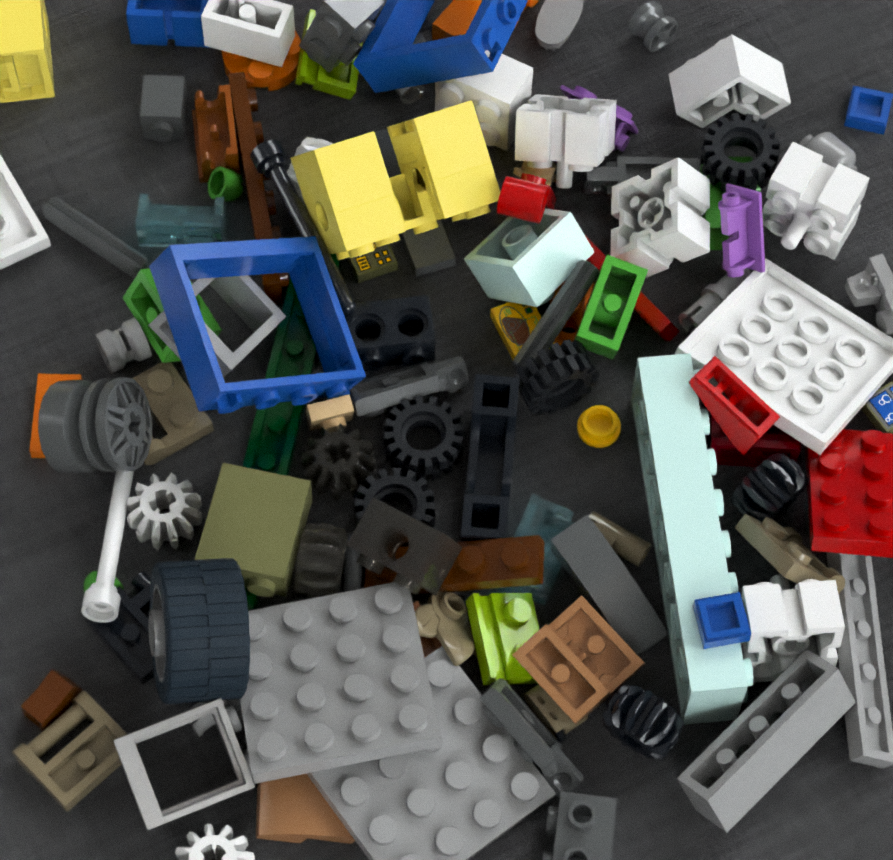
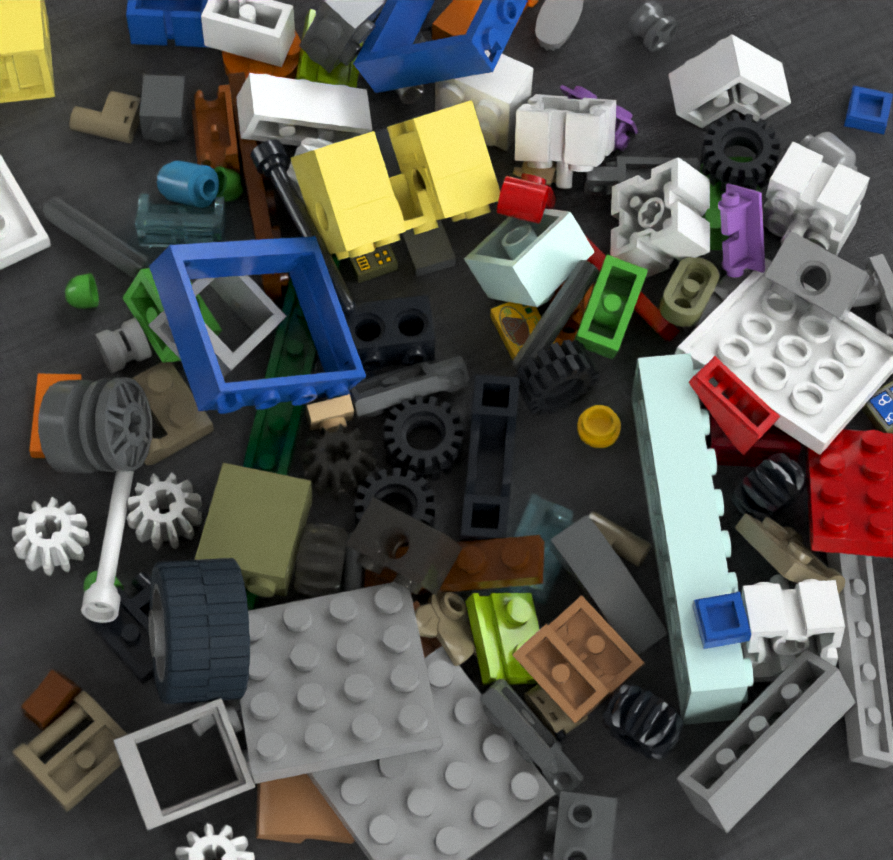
none -> white gear [12,497,90,576]
none -> bright green hinge [65,273,99,309]
none -> dark tan piece [69,91,141,143]
none -> dark azure brick [157,160,219,208]
none -> white brick [236,73,372,146]
none -> olive plate [659,257,719,327]
none -> light grey brick [764,230,870,323]

